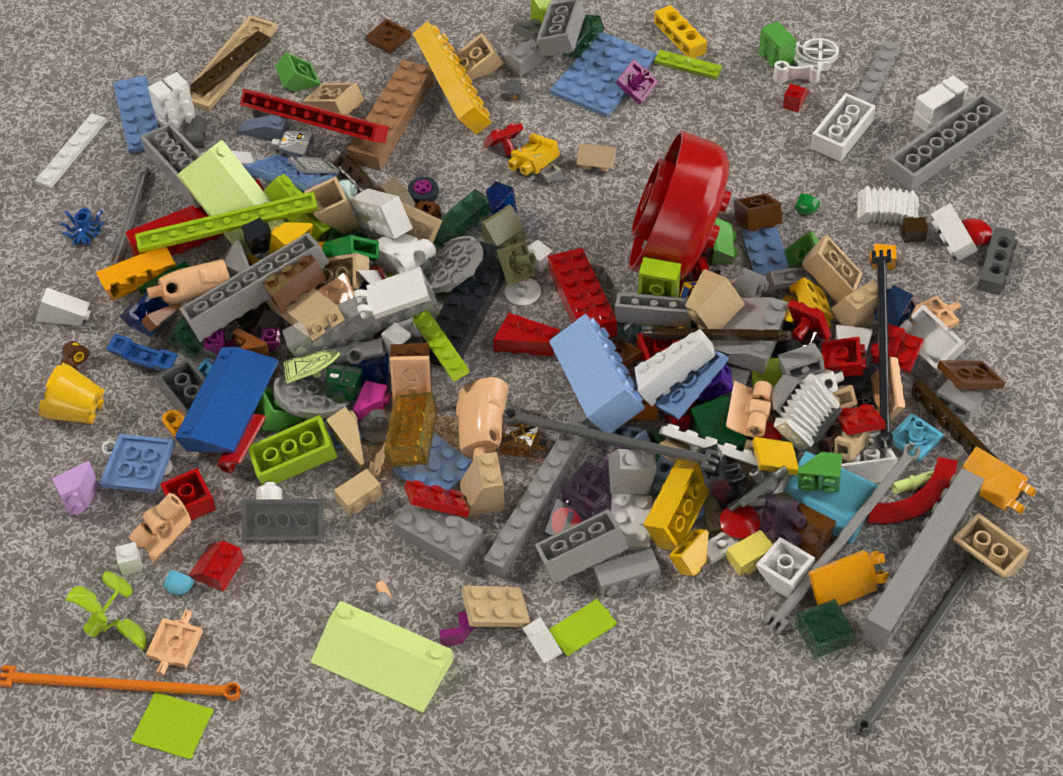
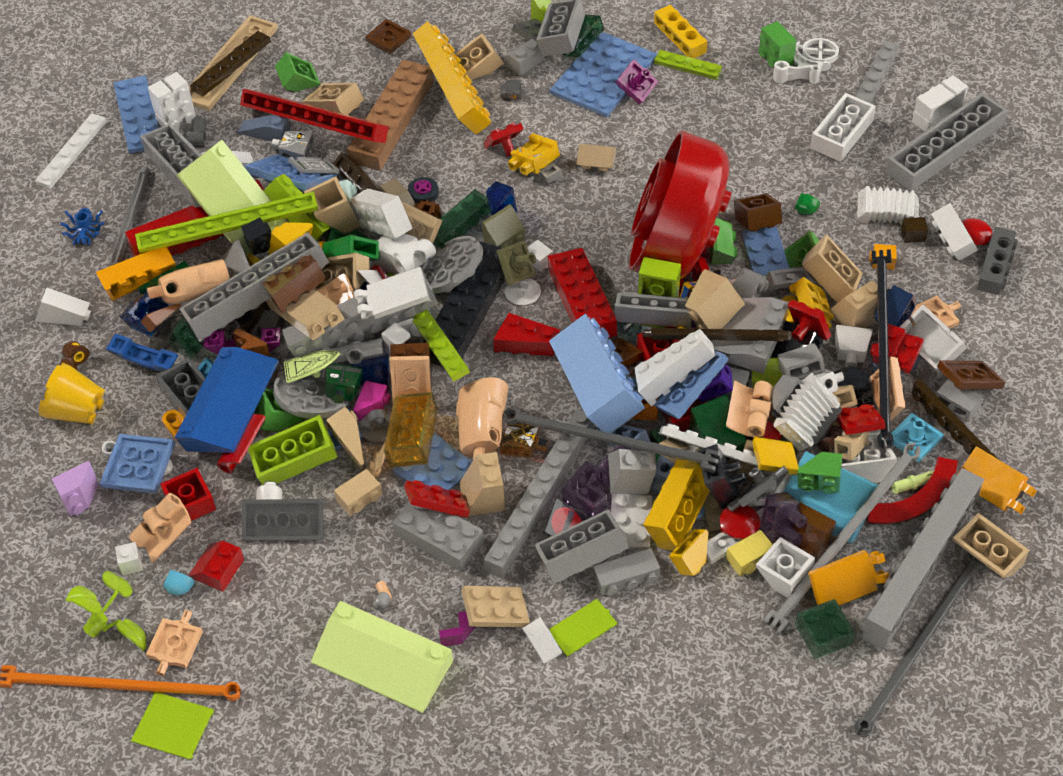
red slope [783,83,810,113] -> none
red plate [821,336,867,377] -> none

